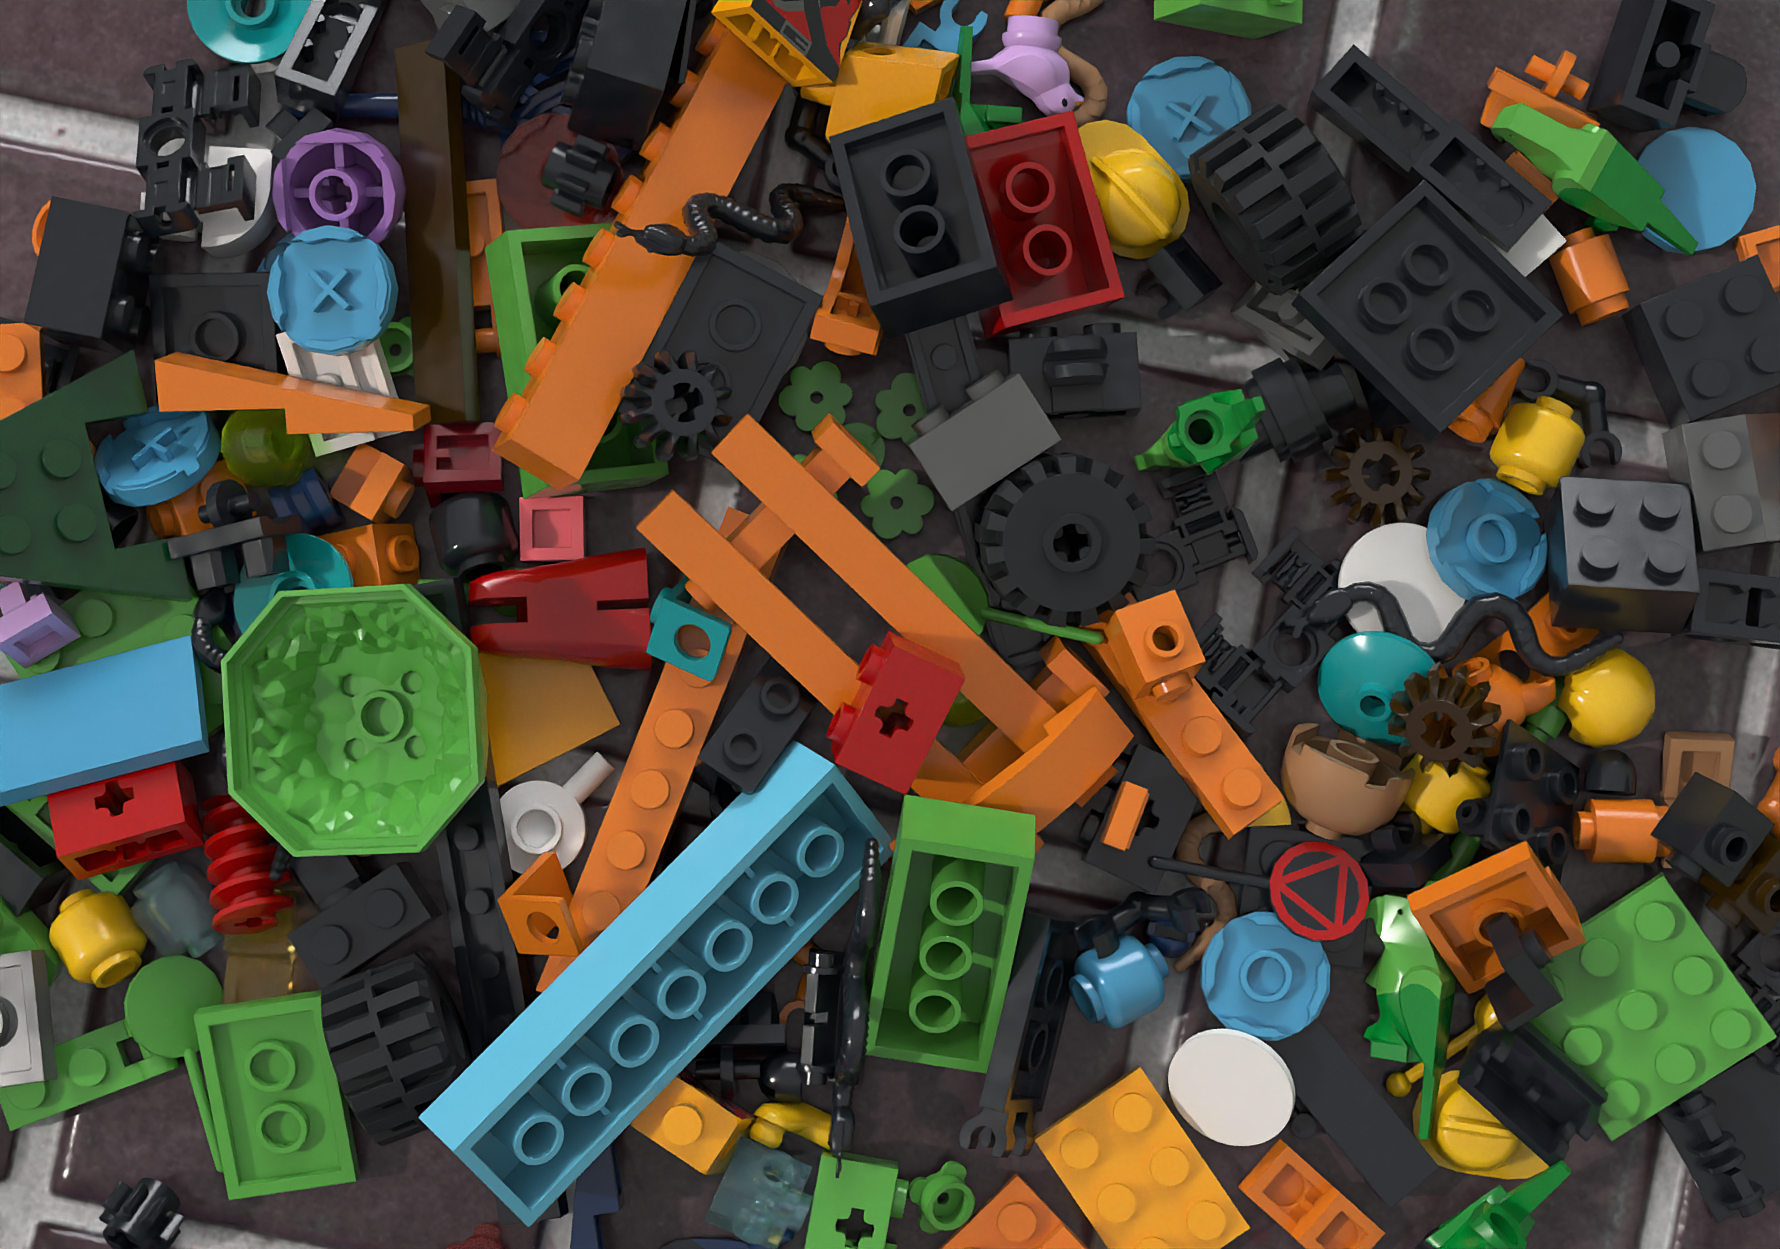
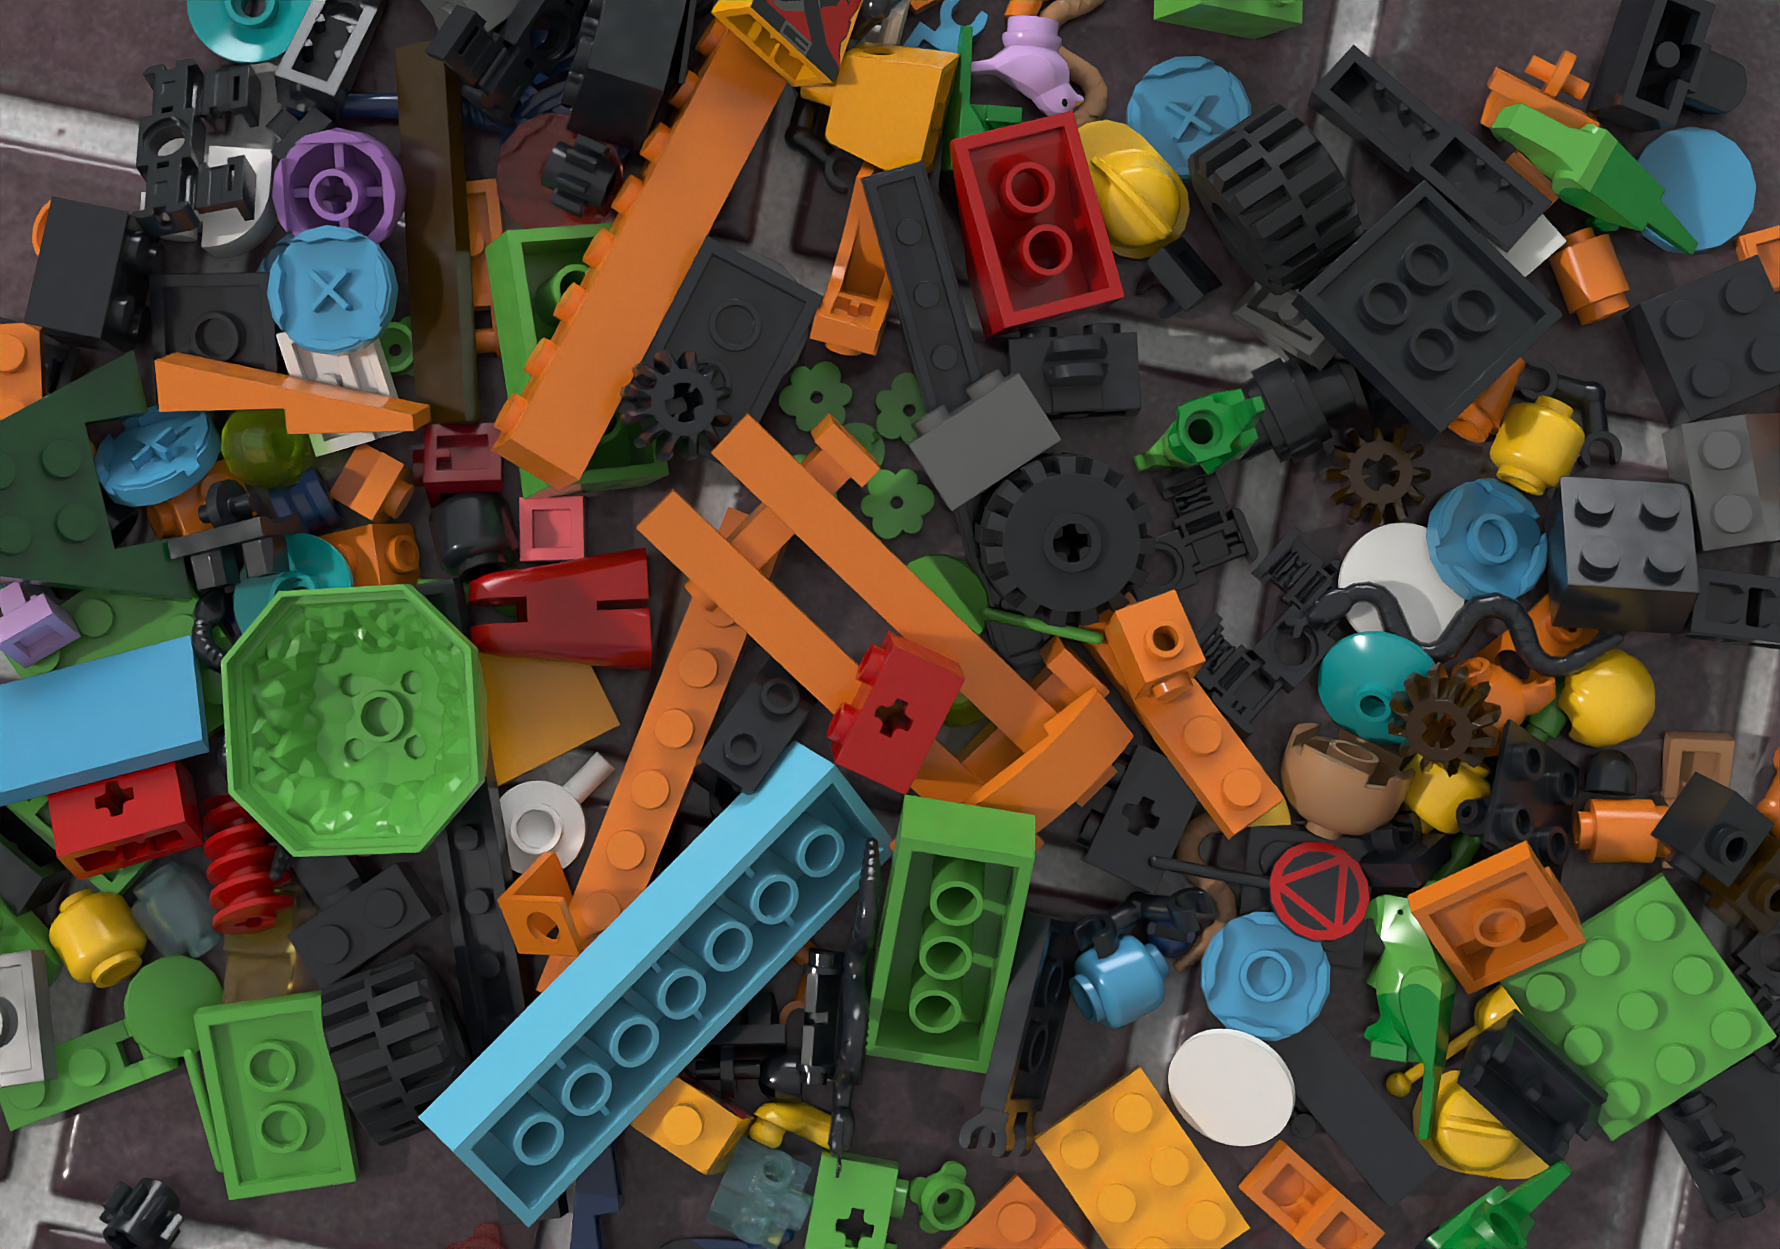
black animal [614,183,847,257] -> none
teal bracket [646,576,732,681] -> none
black slope [829,97,1014,339] -> none
orange tile [1099,781,1150,851] -> none
black bracket [1484,912,1563,1032] -> none

